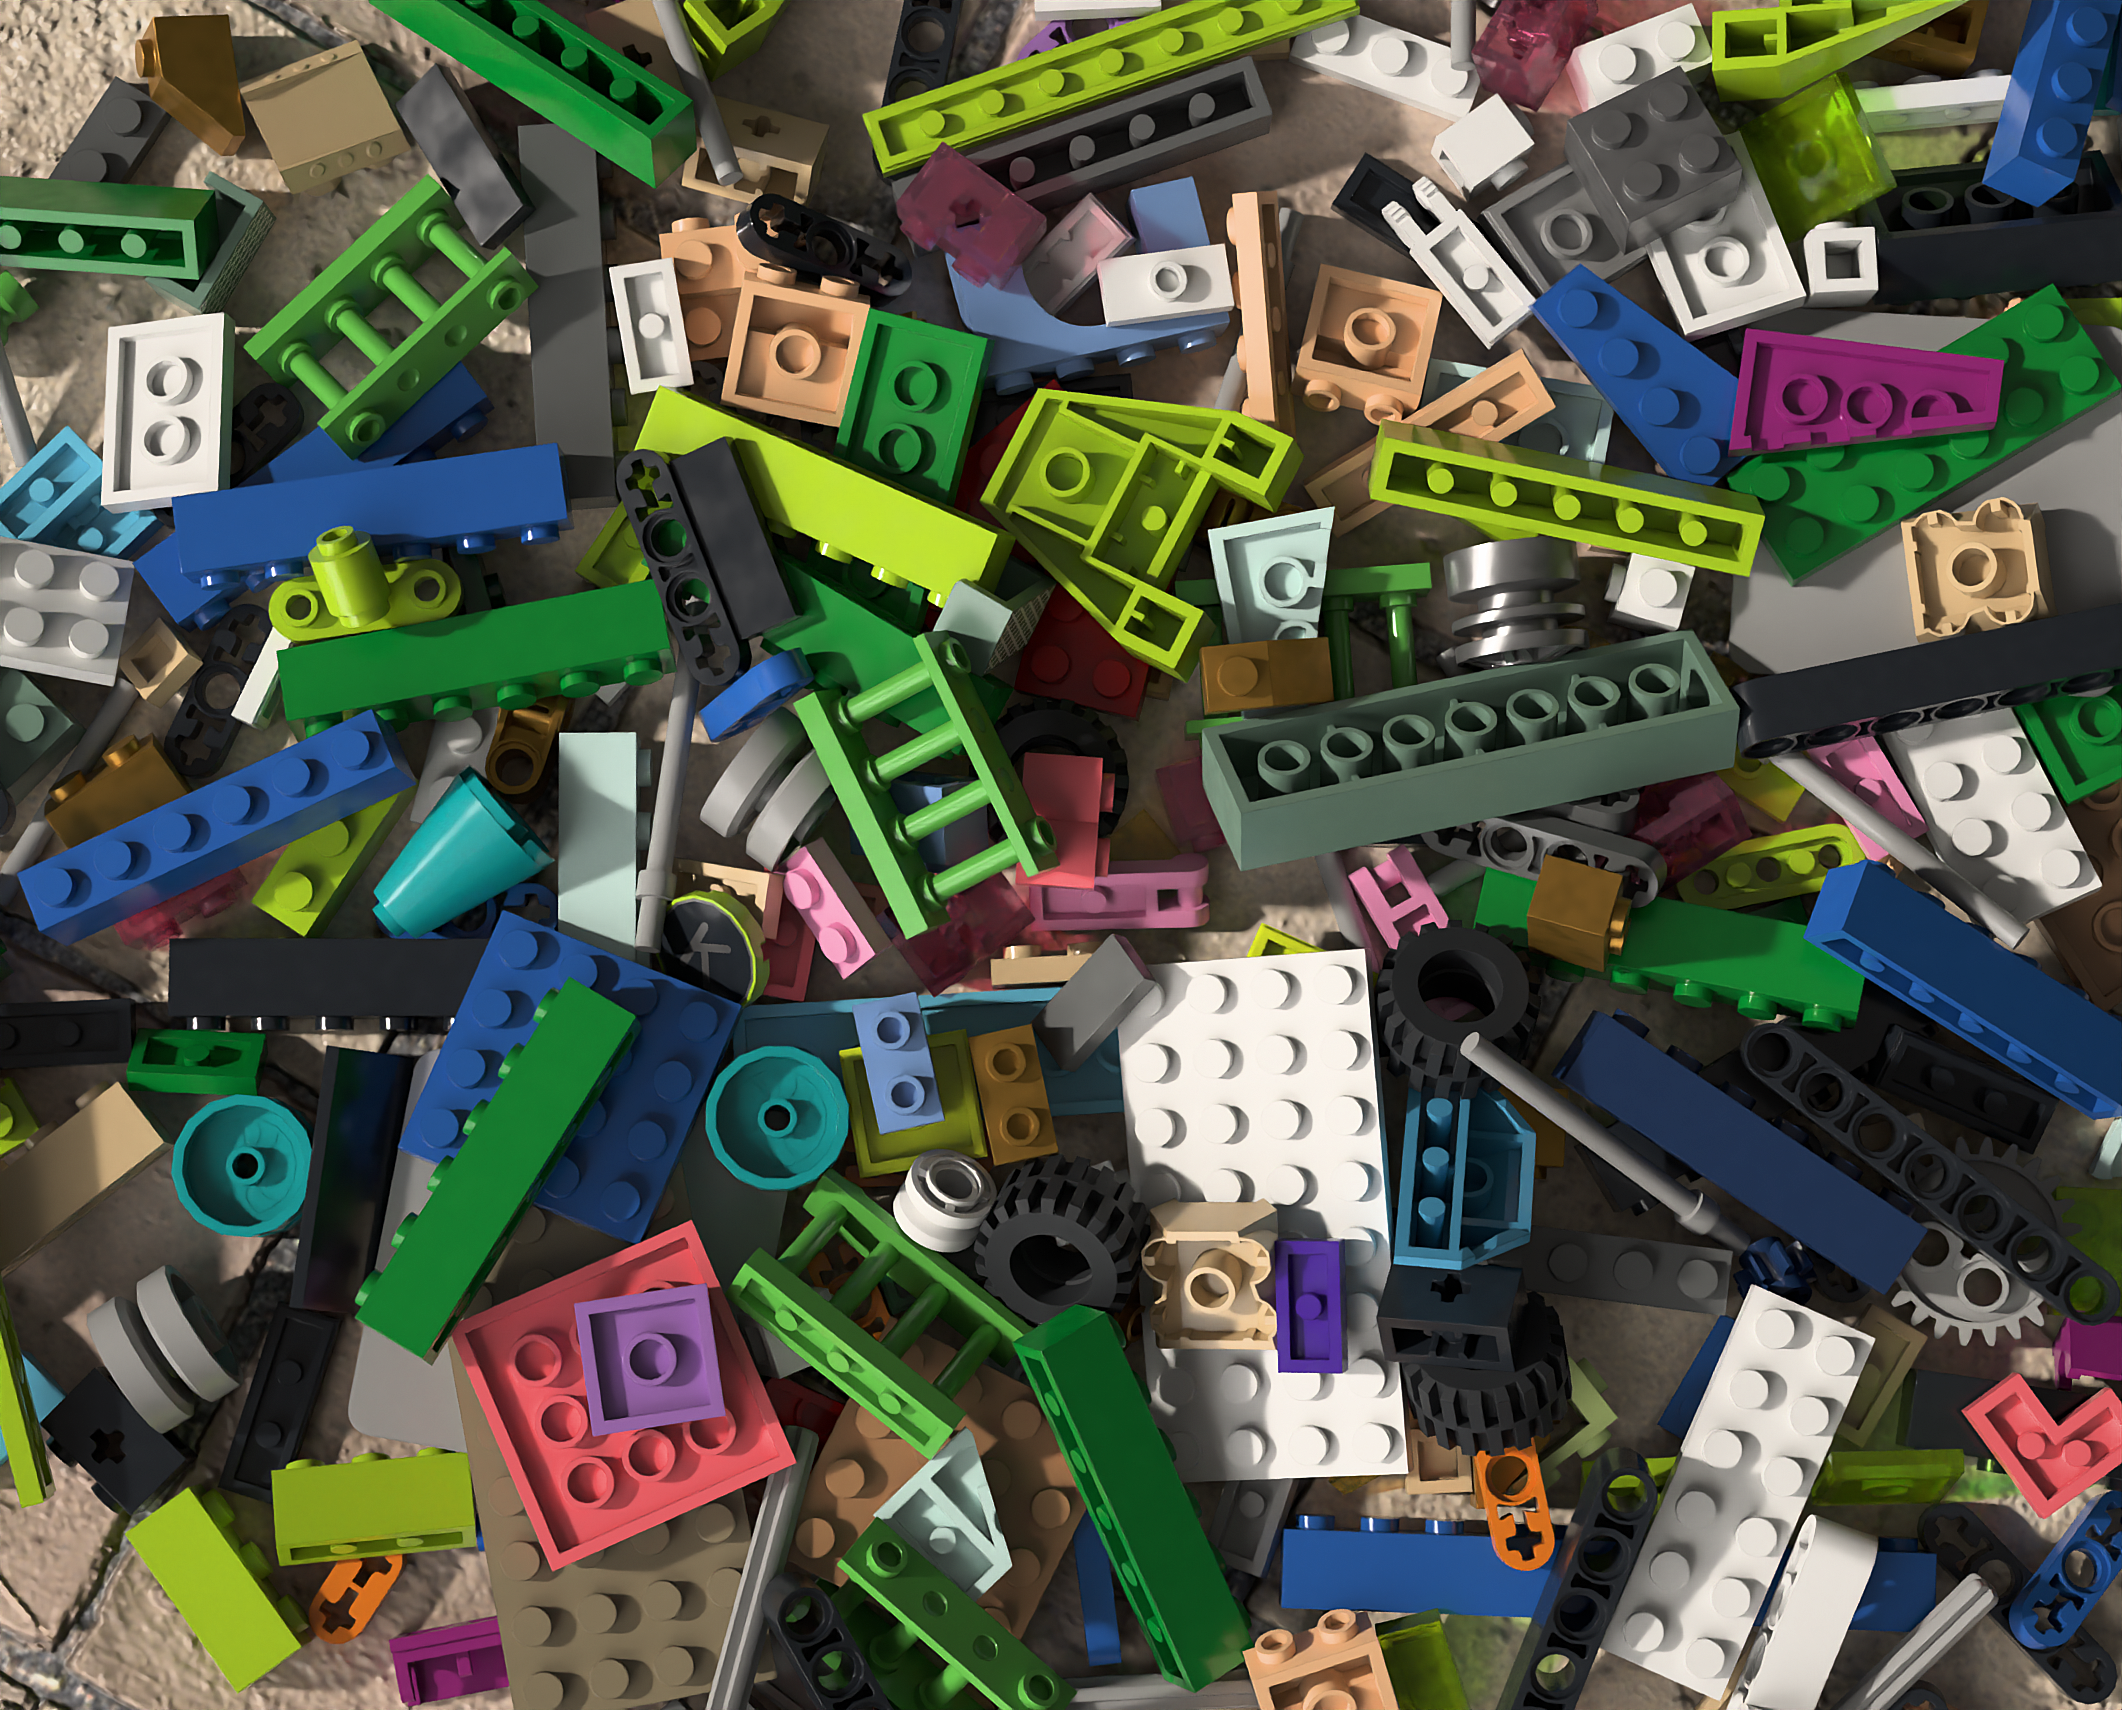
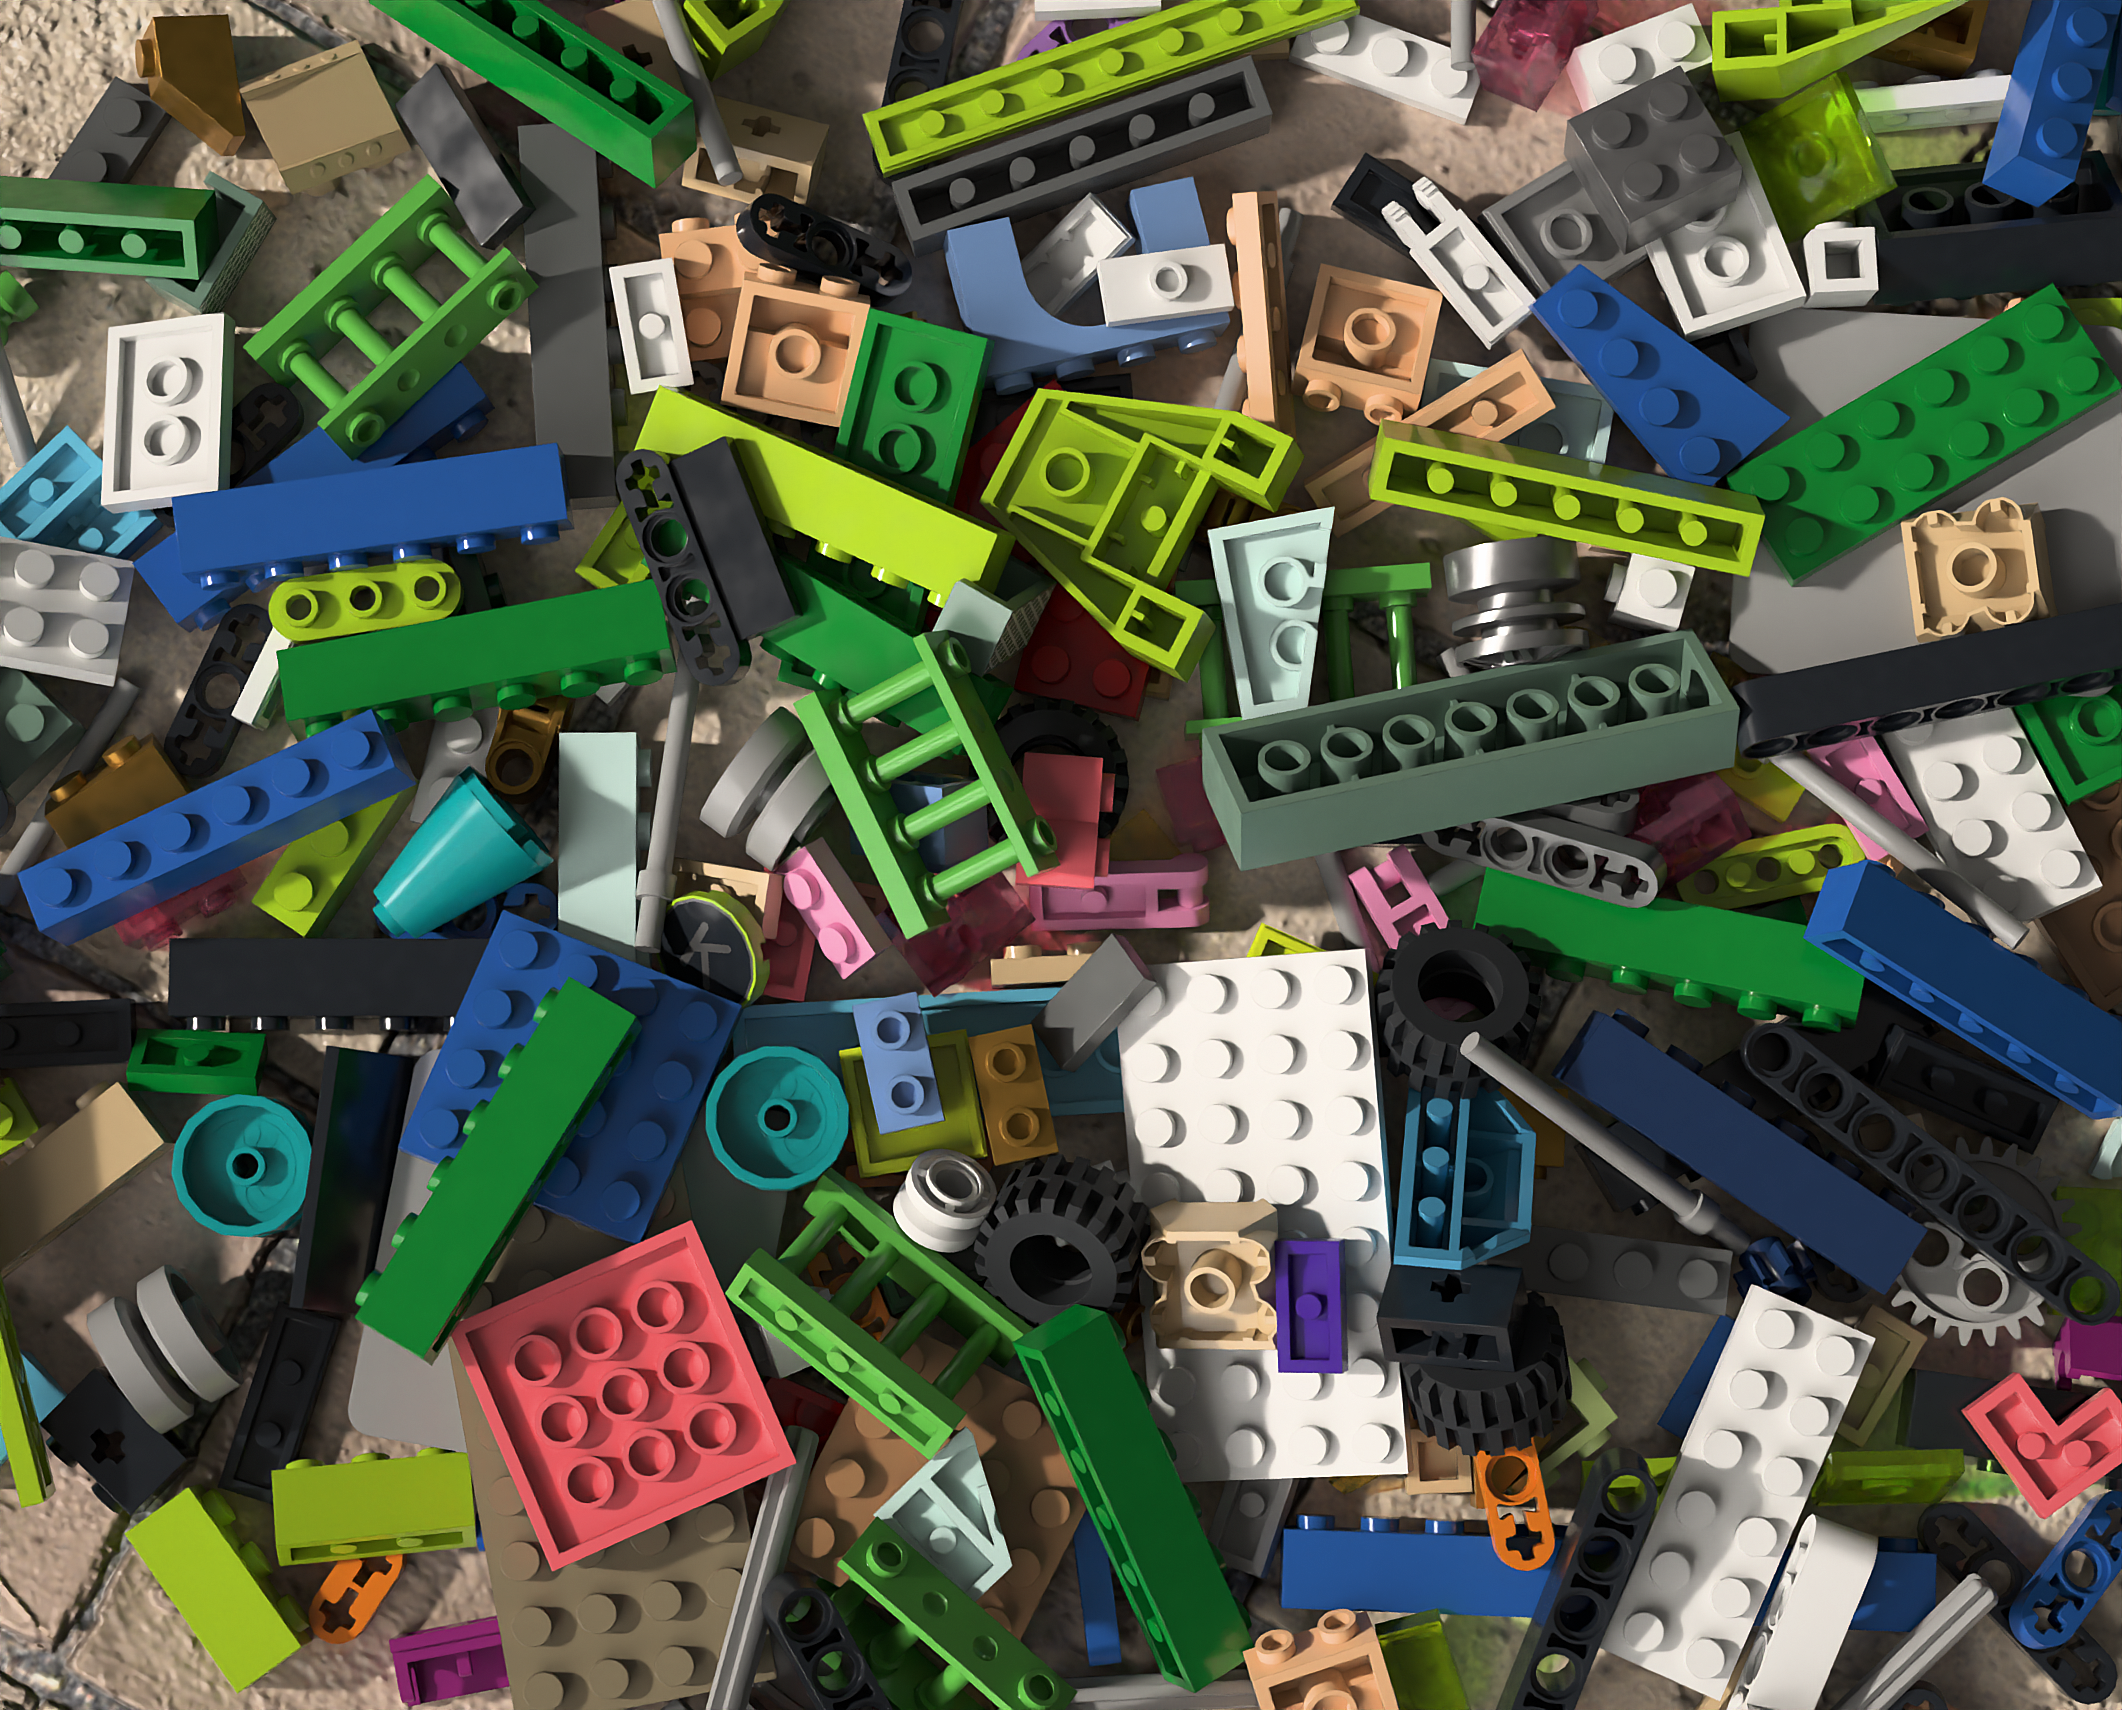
tan plate [118,617,204,709] -> none
lime brick [308,526,391,628] -> none
medium lavender plate [574,1283,726,1436] -> none
blue beam [698,647,815,743] -> none
clear pink brick [896,141,1047,292] -> none
pearl gold slope [1199,637,1334,715] -> none
white brick [1431,94,1535,202] -> none
pearl gold brick [1527,854,1632,972] -> none
magenta wing [1728,328,2004,457] -> none

